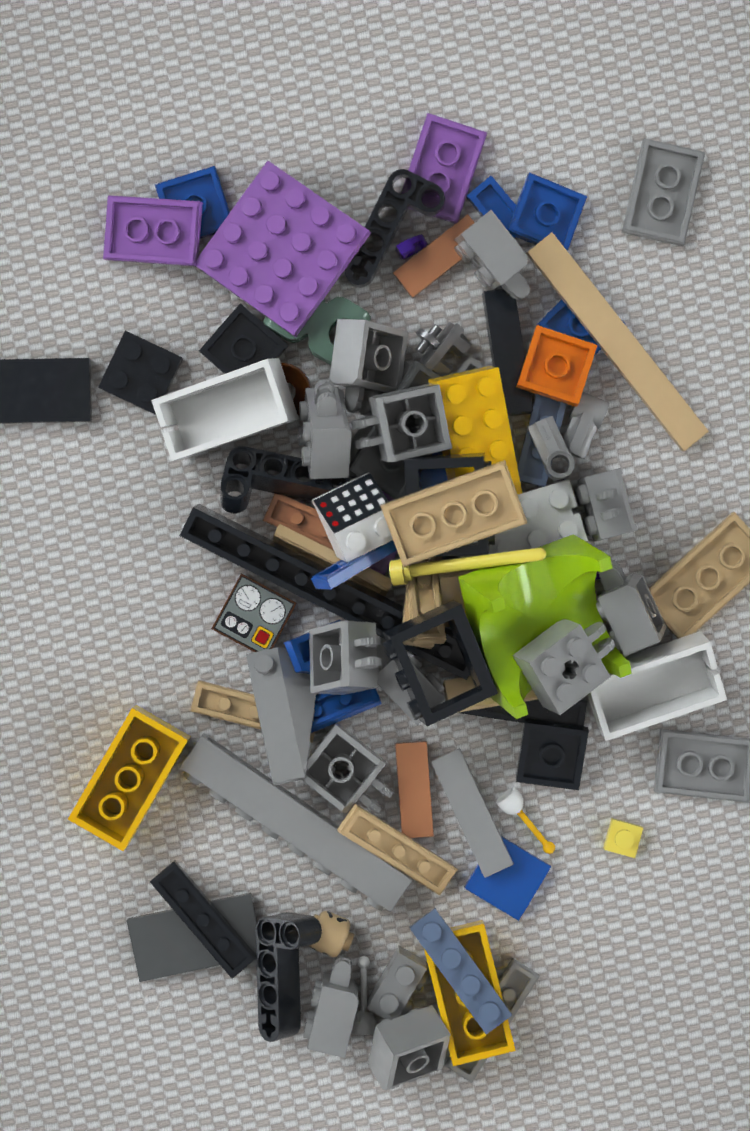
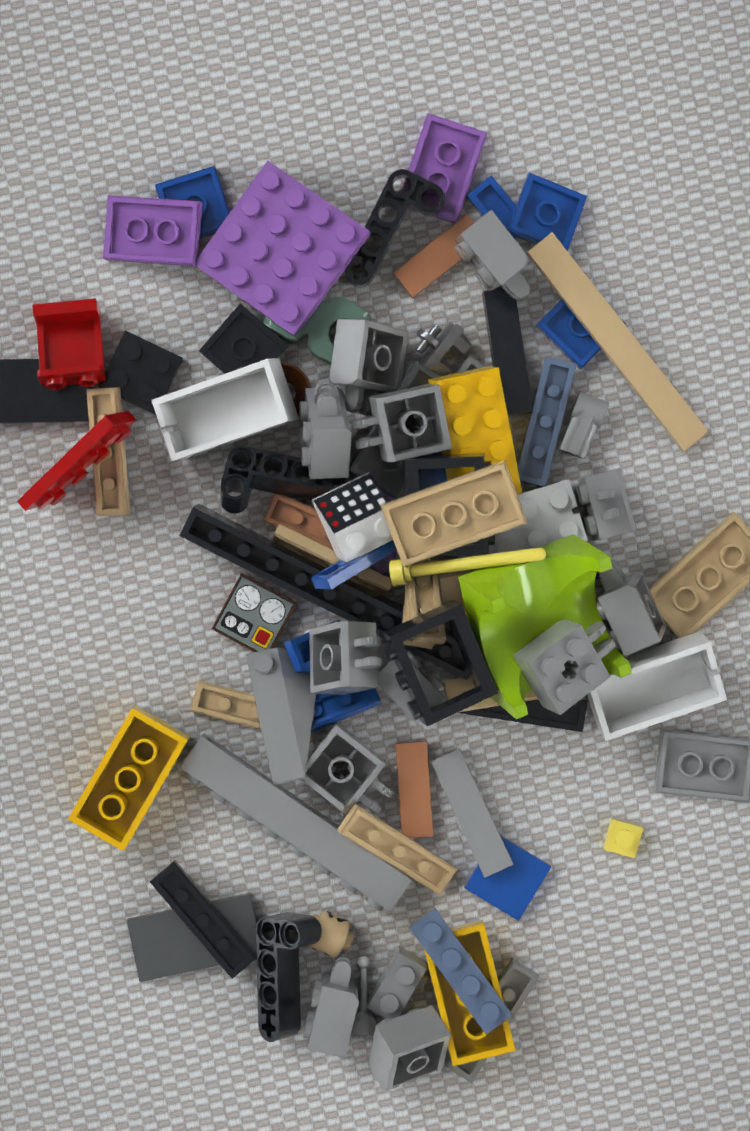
dark purple tile [396,234,428,260] -> none
hinge [496,787,555,854] -> none
orange plate [516,325,597,407] -> none
black plate [516,719,589,791] -> none
light grey piece [527,416,575,481] -> none
light grey tile [621,138,705,246] -> none
none -> red plate [17,411,137,511]
none -> red panel [32,298,106,390]
none -> tan tile [86,387,131,516]

